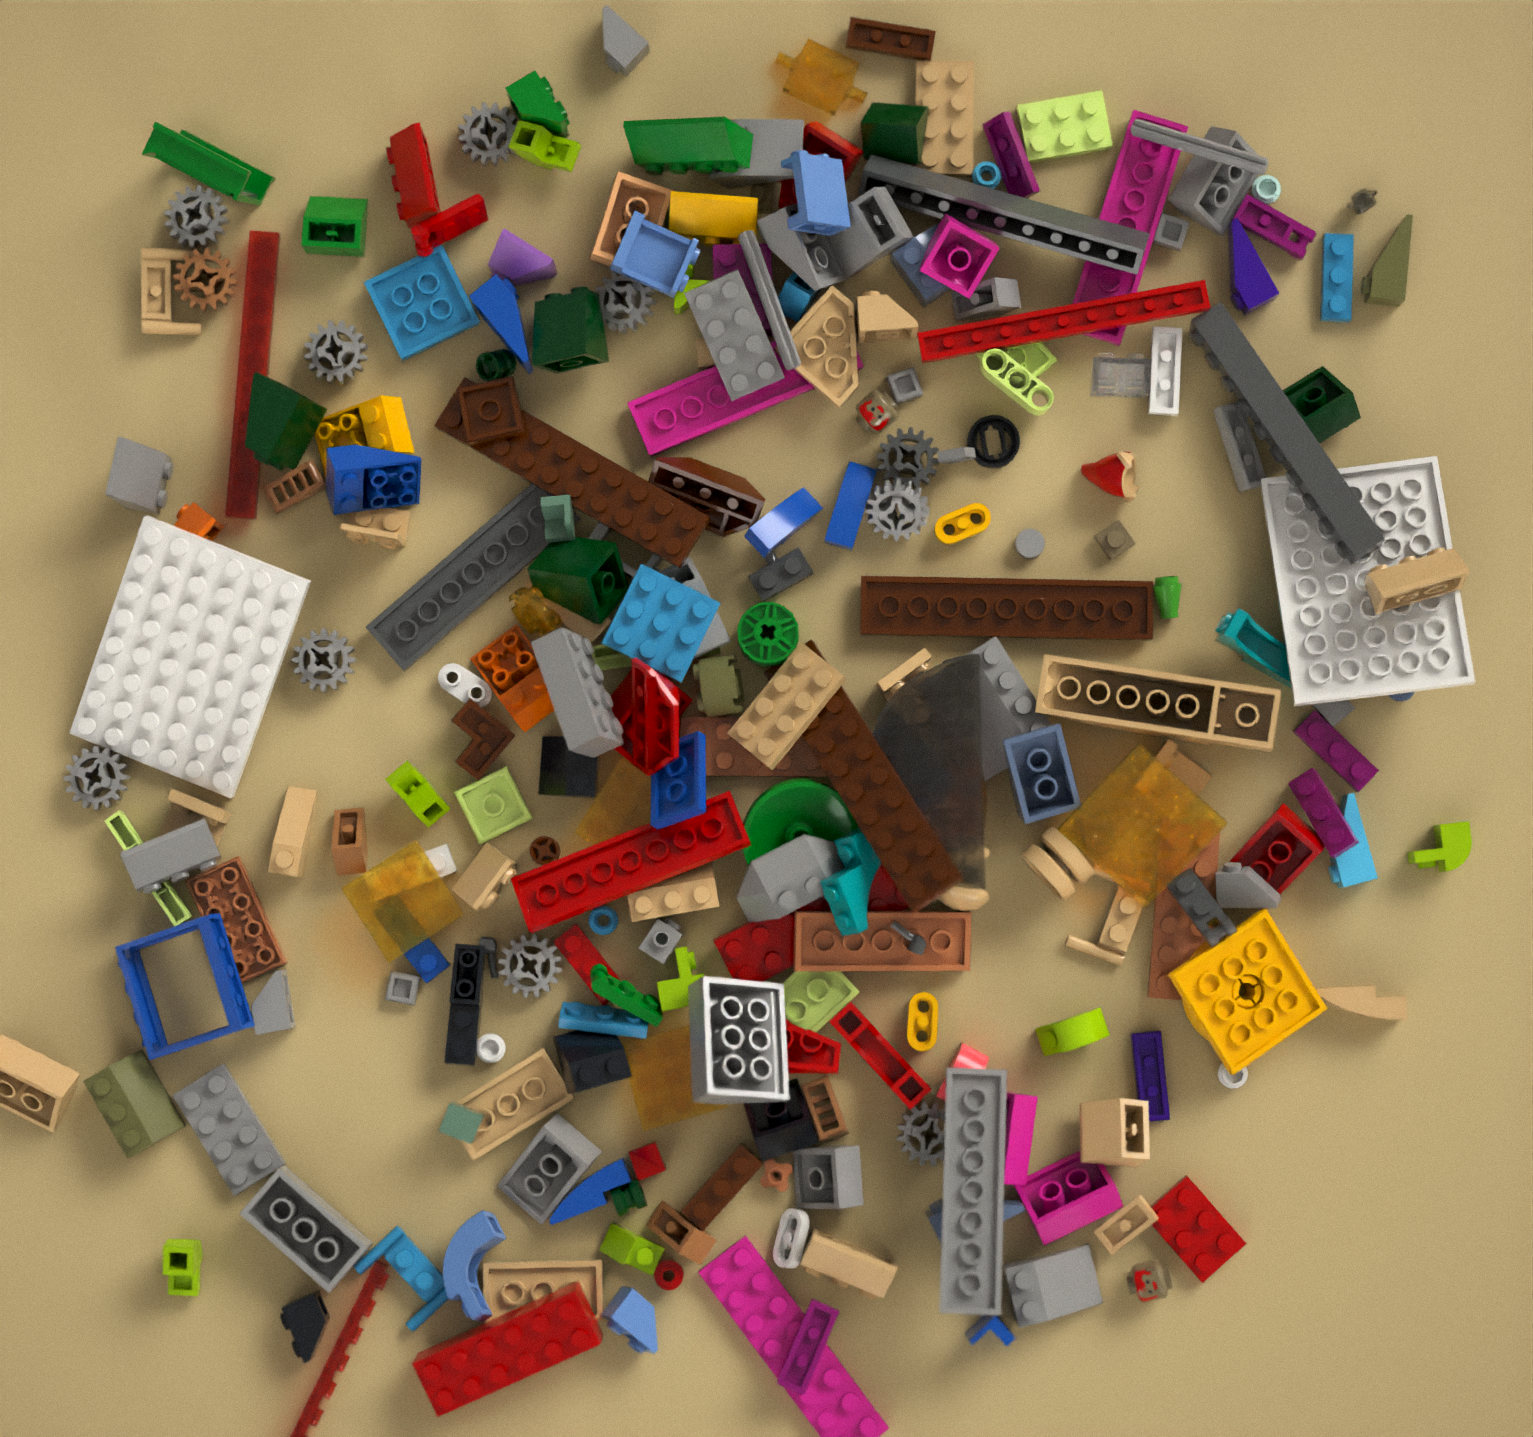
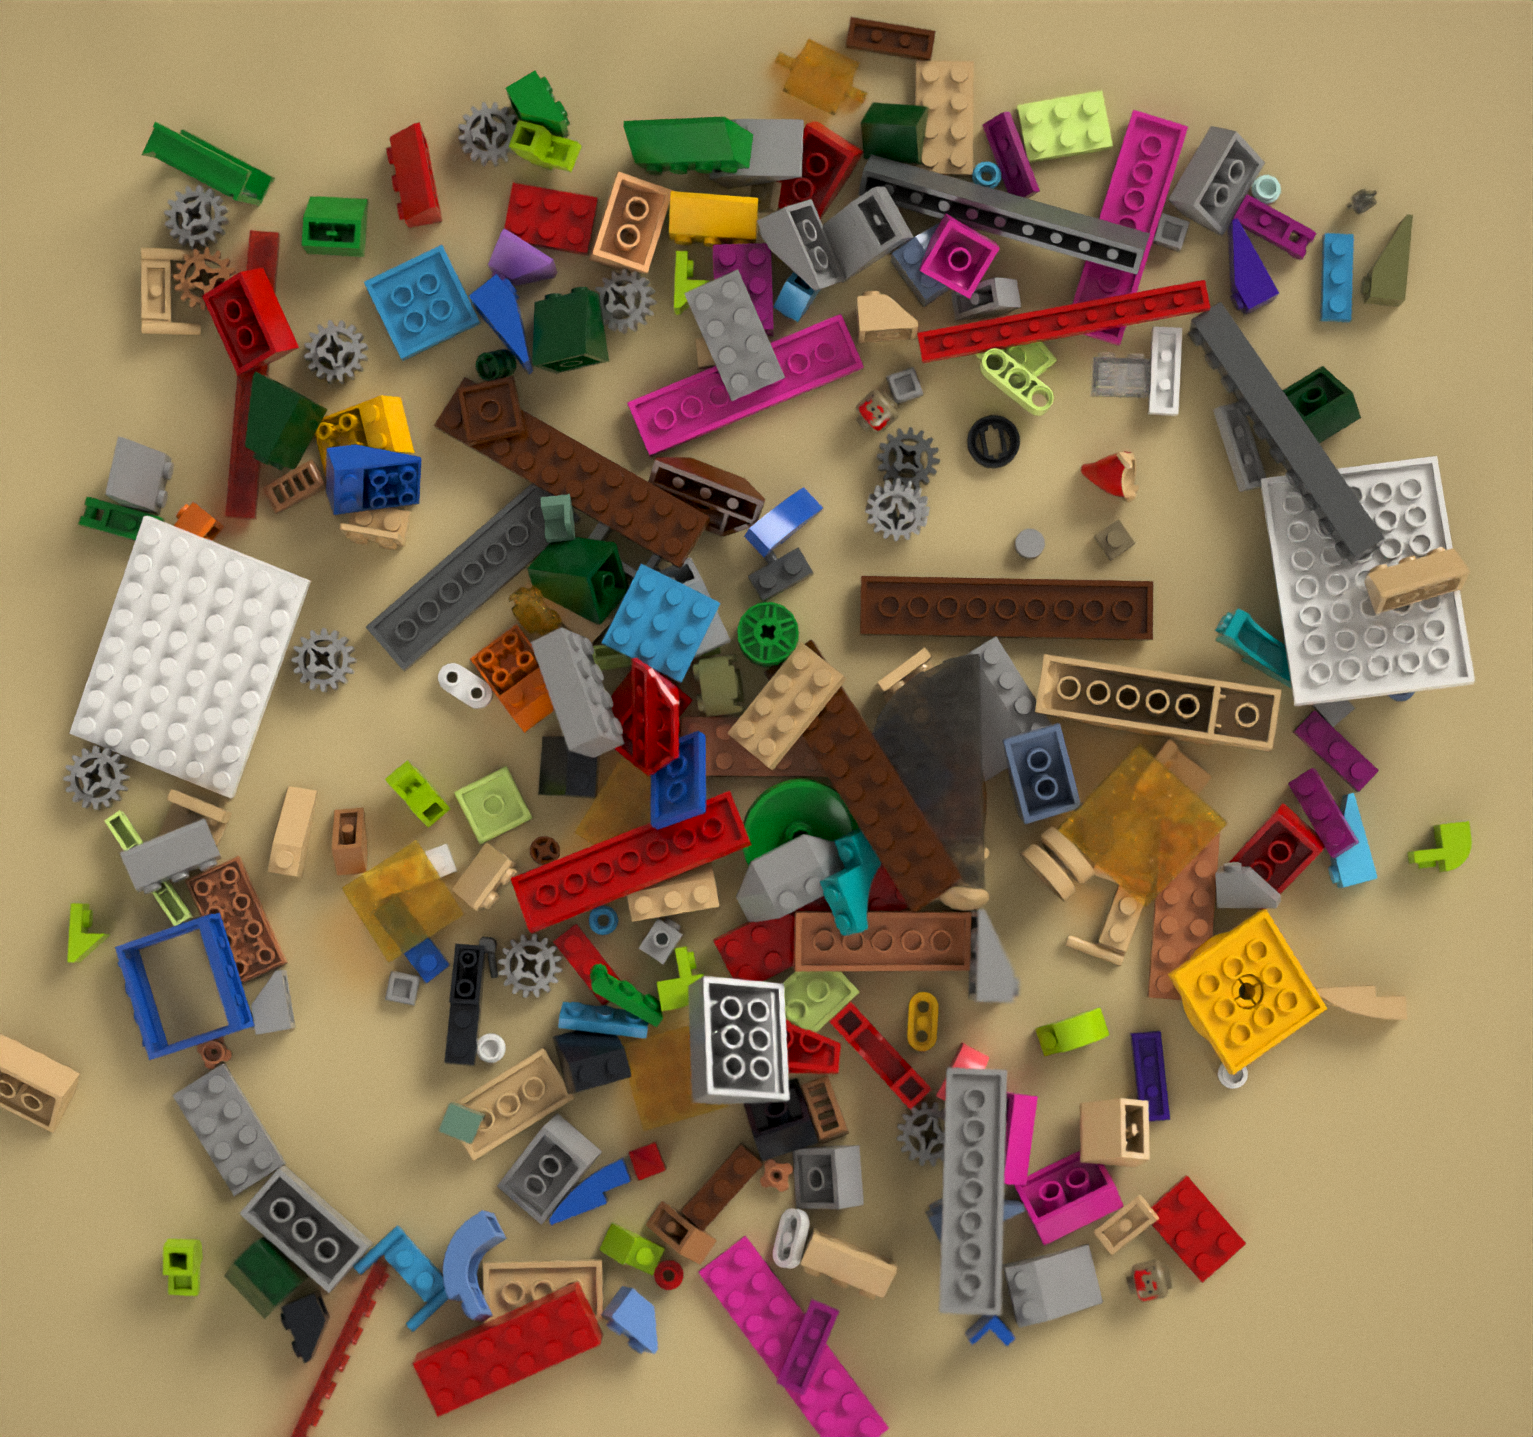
olive slope [83,1049,186,1159] -> none
red plate [411,193,489,257] -> none
reddish brown plate [451,698,516,780] -> none
light grey slope [602,5,650,76] -> none
medium blue panel [609,211,701,298] -> none
dark green wheel [610,1178,648,1217] -> none
light grey axle [738,230,801,370] -> none
tan plate [774,285,859,409] -> none
medium blue panel [781,150,851,236] -> none
blue slope [824,461,877,551] -> none
dark grey hand [891,921,927,955] -> none
yellow plate [934,503,991,545] -> none
light grey tile [937,447,976,464] -> none
light grey axle [1131,119,1269,175] -> none
bright green cone [1153,576,1182,619] -> none
dark grey plate [1166,868,1237,948] -> none
none -> lime slope [67,903,111,963]
none -> green plate [78,496,165,541]
none -> nougat plate [197,1037,232,1069]
none -> red slope [202,268,299,376]
none -> dark green slope [224,1236,309,1319]
none -> red plate [504,183,598,256]
none -> light grey slope [968,909,1019,1002]

